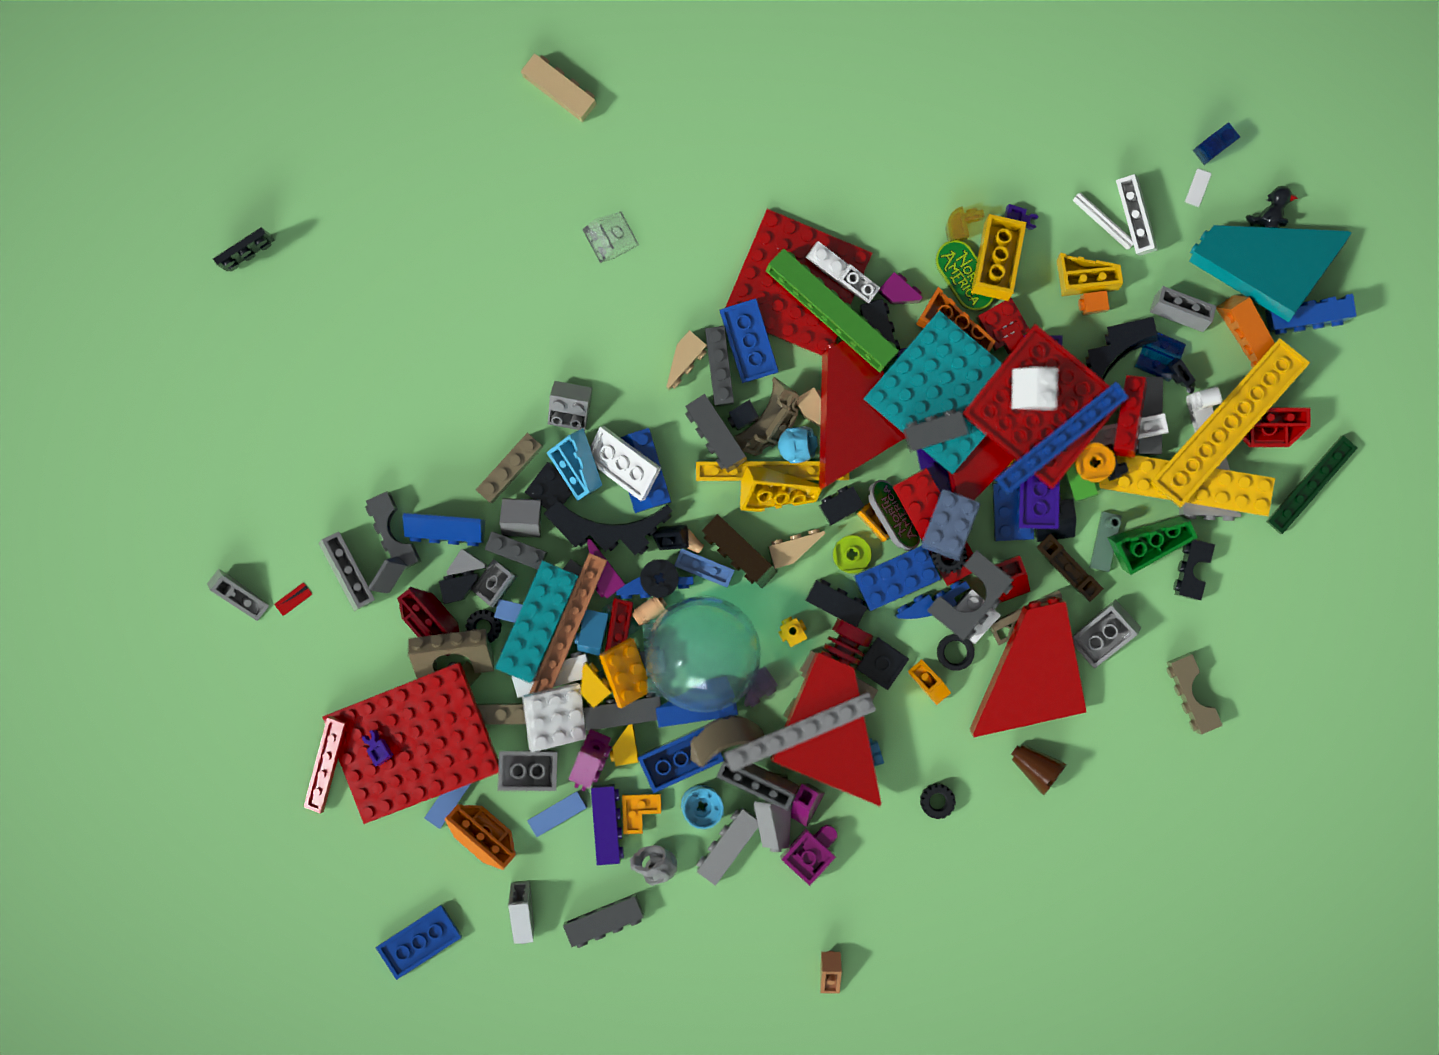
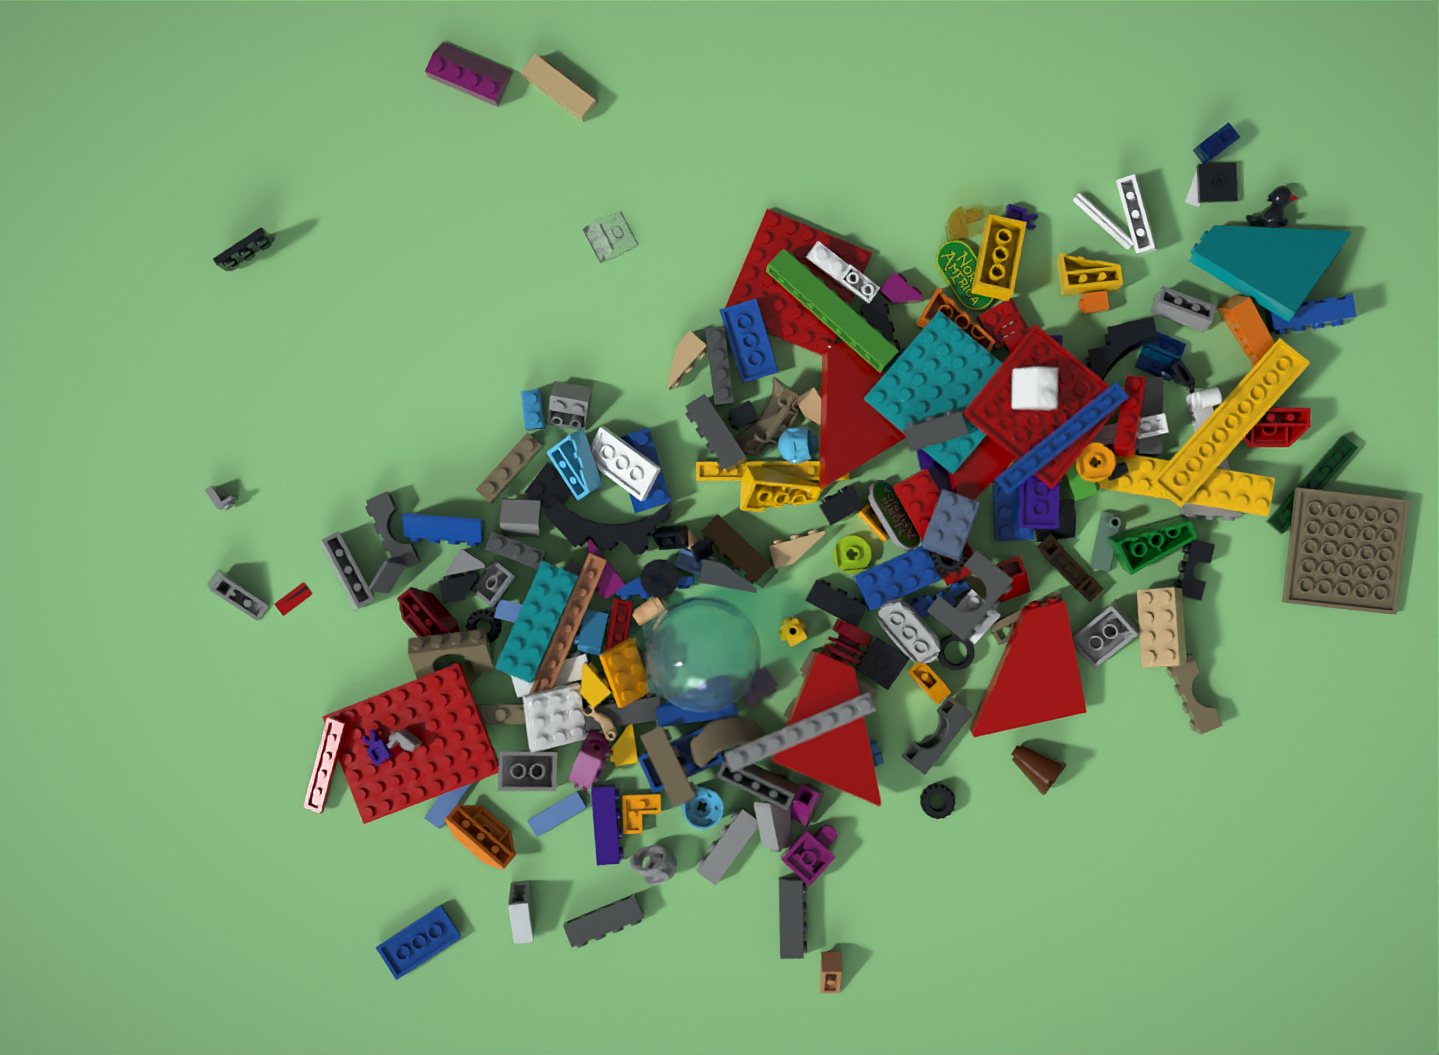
none -> light grey bracket [205,486,238,510]
none -> light grey bracket [387,728,422,752]
none -> magenta slope [425,42,513,107]
none -> dark azure brick [521,389,546,431]
none -> tan arm [583,704,617,741]
none -> dark tan brick [640,726,698,808]
none -> black plate [690,538,714,563]
none -> dark grey slope [699,557,757,593]
none -> dark grey brick [779,878,807,959]
none -> light grey tile [878,600,941,664]
none -> dark grey arch [901,696,972,775]
none -> tan brick [1137,587,1187,668]
none -> black plate [1197,163,1238,203]
none -> dark tan plate [1282,488,1410,615]

